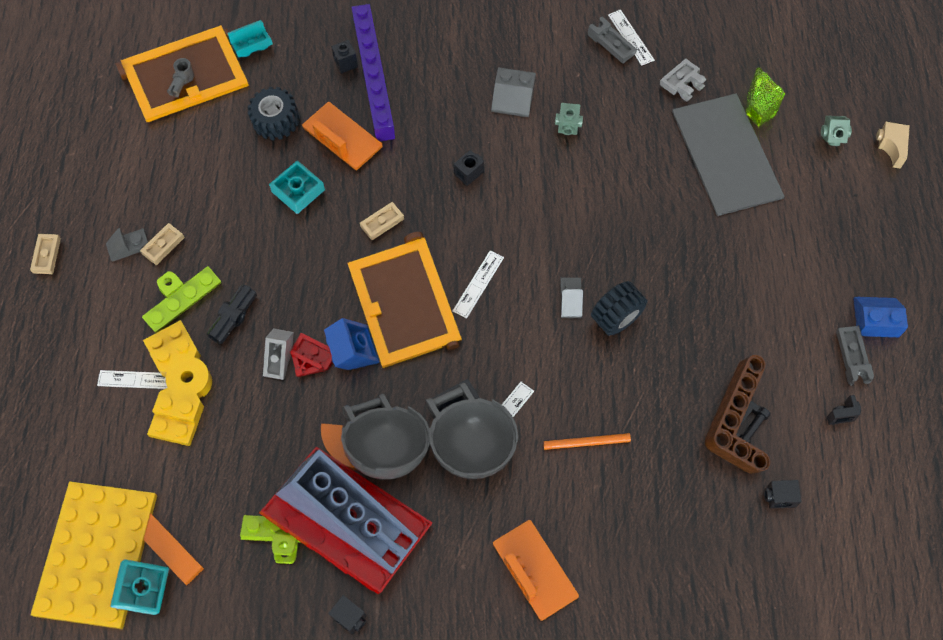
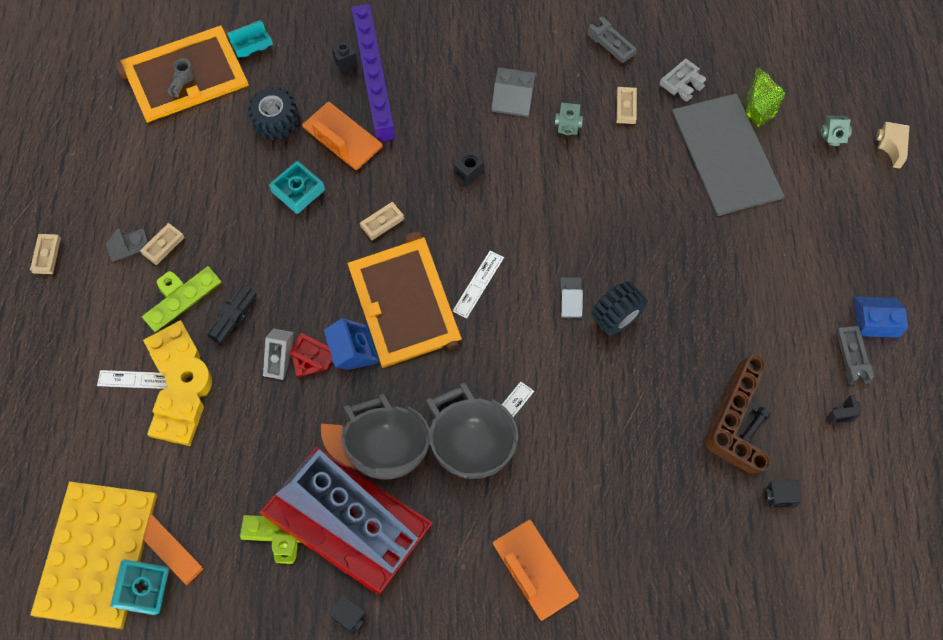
orange bar [543,433,631,450] -> none
white sticker [608,10,654,65] -> none
none -> tan plate [616,87,637,124]

